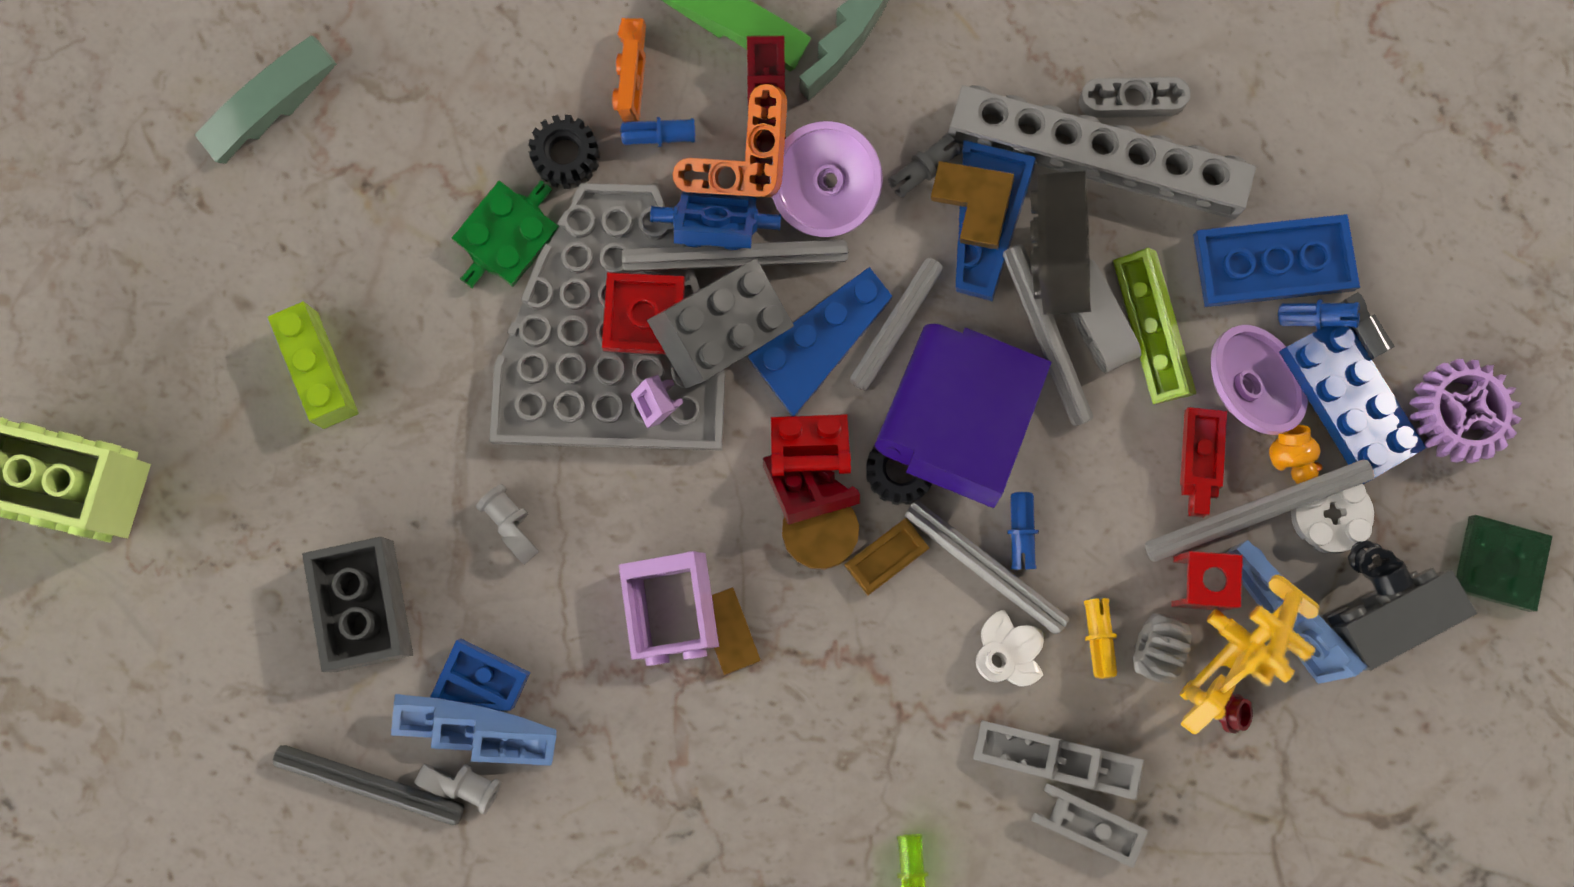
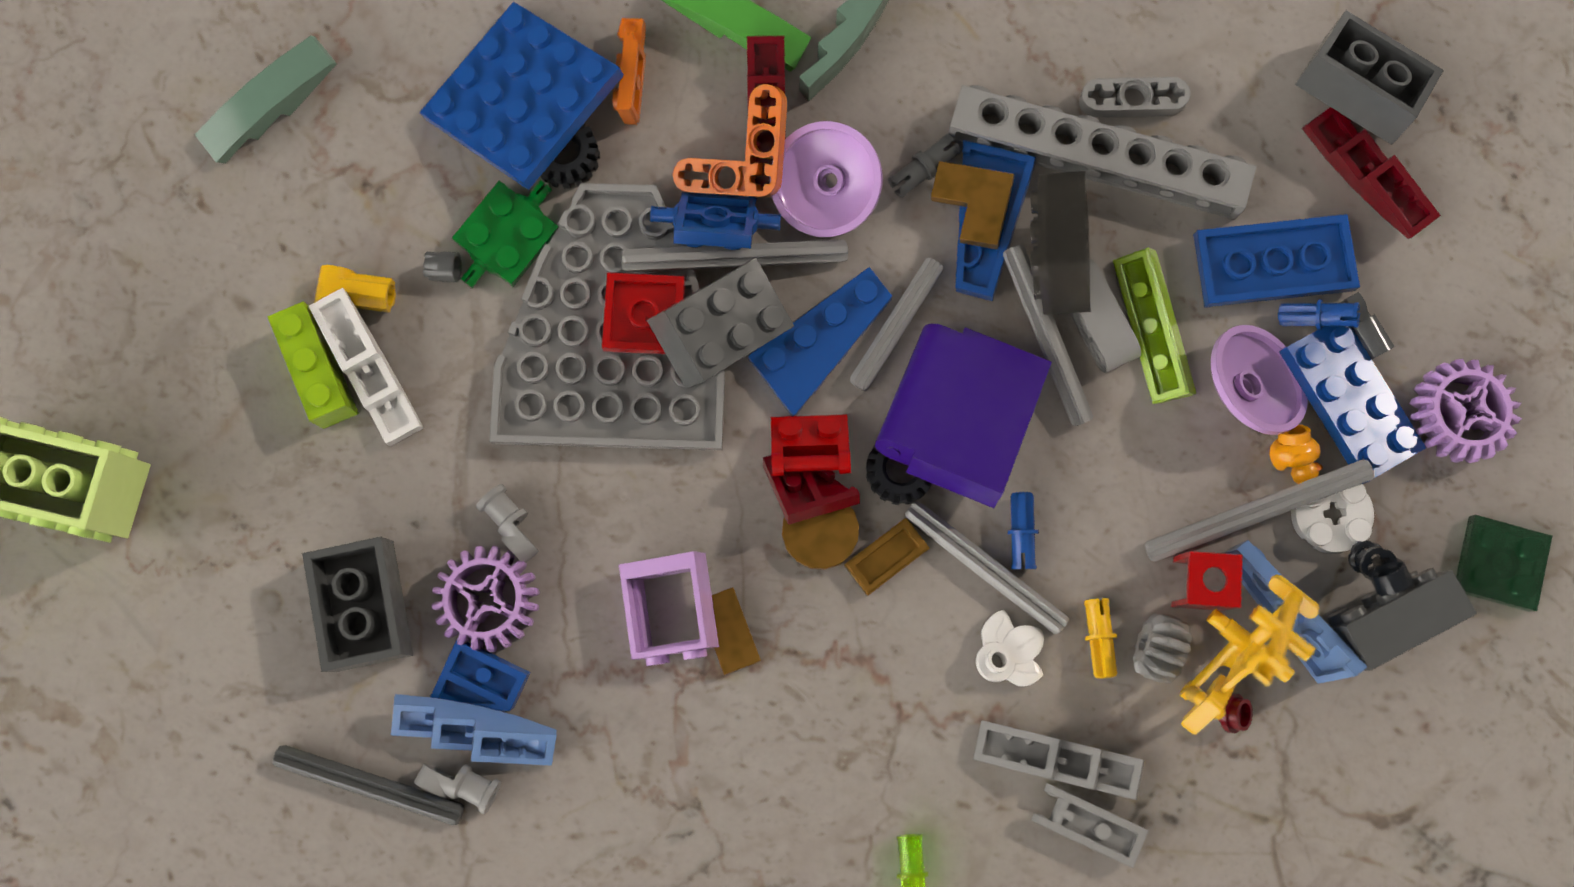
blue axle [621,117,695,147] -> none
lavender tile [631,375,683,428] -> none
red hinge [1180,407,1227,518] -> none
none -> white slope [308,288,424,447]
none -> yellow piece [314,265,396,313]
none -> blue plate [419,1,624,190]
none -> dark grey hose [423,251,462,282]
none -> lavender gear [432,546,540,652]
none -> dark grey brick [1295,10,1444,145]
none -> dark red slope [1301,107,1441,239]

